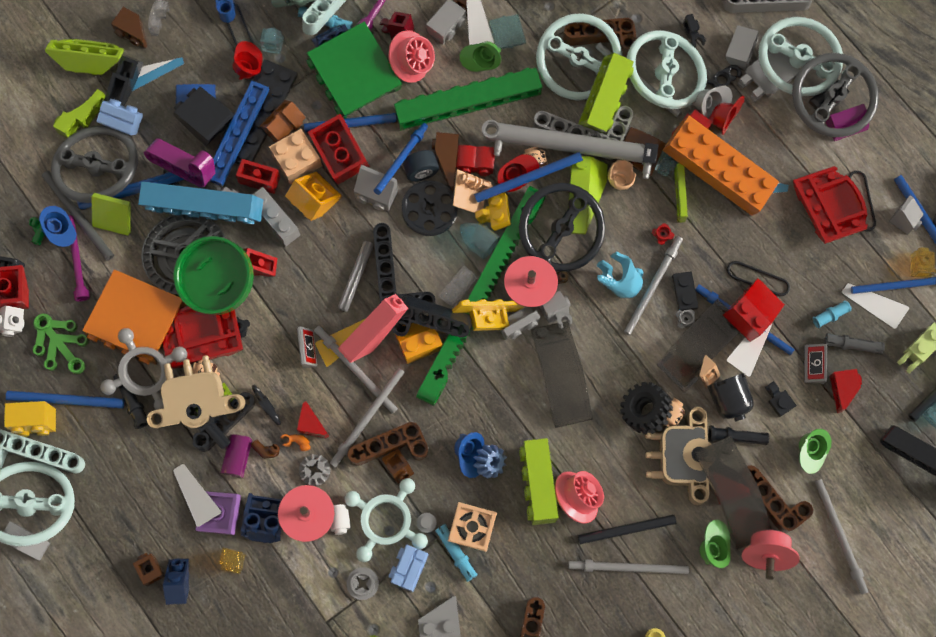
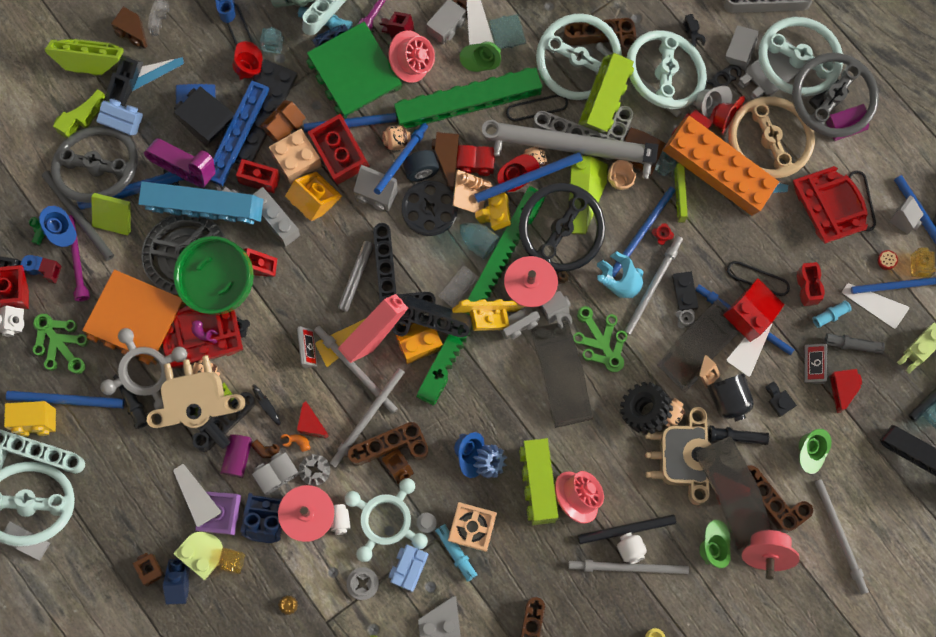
none -> leg [21,255,62,284]
none -> yellowish green slope [174,532,223,581]
none -> magenta arm [191,321,218,344]
none -> light grey brick [252,452,299,496]
none -> pearl gold piece [278,595,298,615]
none -> light nougat head [383,125,411,150]
none -> black piece [506,94,568,121]
none -> bright green plant [573,306,627,372]
none -> blue bar [612,187,676,278]
none -> white head [617,533,647,564]
none -> tan piece [728,96,815,178]
none -> red brick [797,262,825,306]
none -> tile [877,250,898,270]

